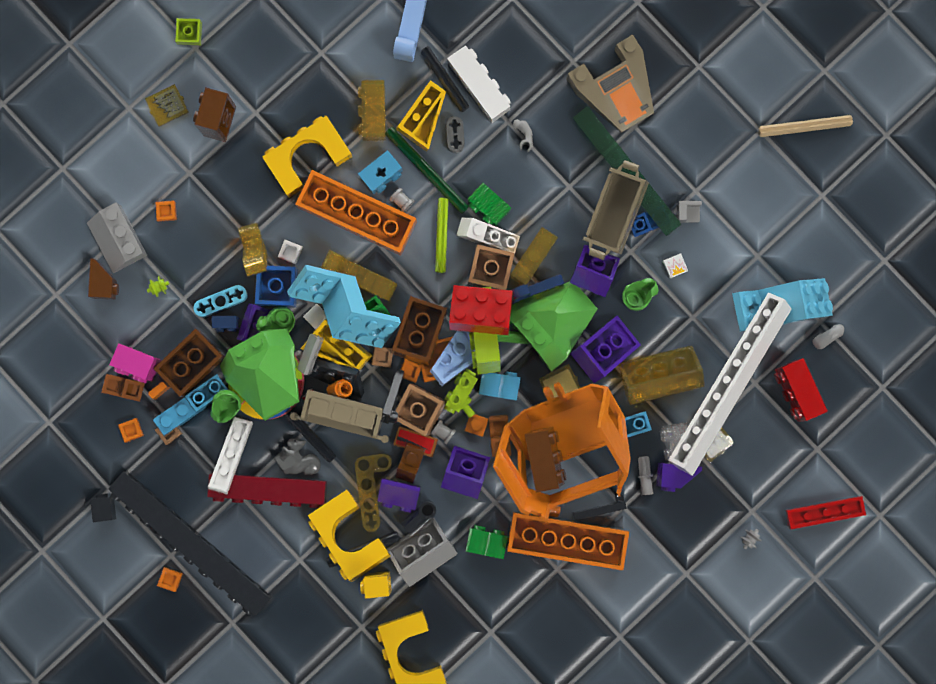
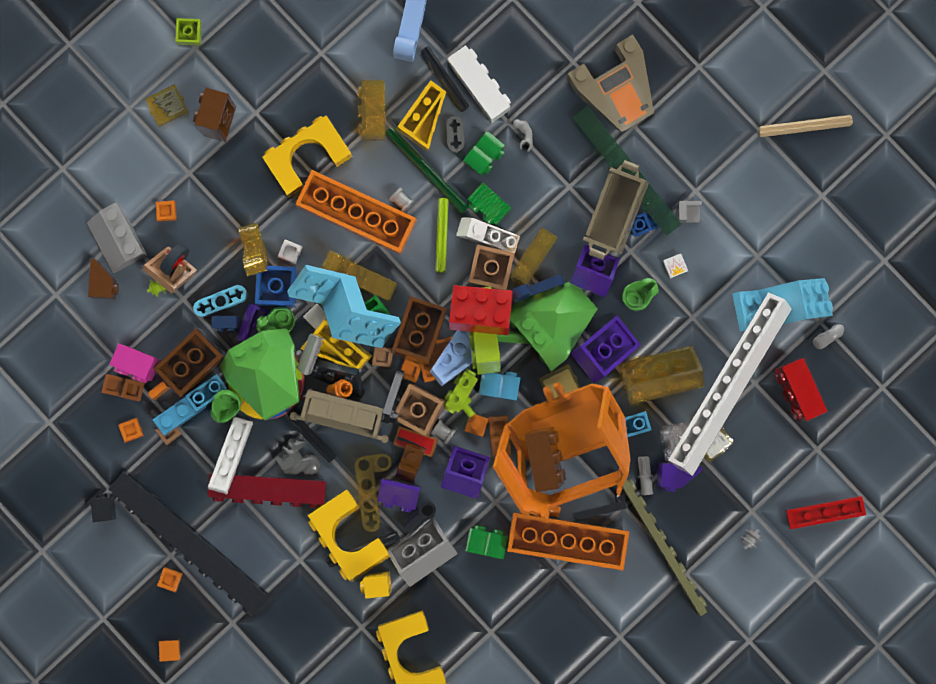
dark azure brick [358,150,403,194] -> none
none -> medium nougat plate [142,243,197,294]
none -> orange tile [159,640,180,661]
none -> green brick [463,131,505,177]
none -> olive plate [622,479,707,616]

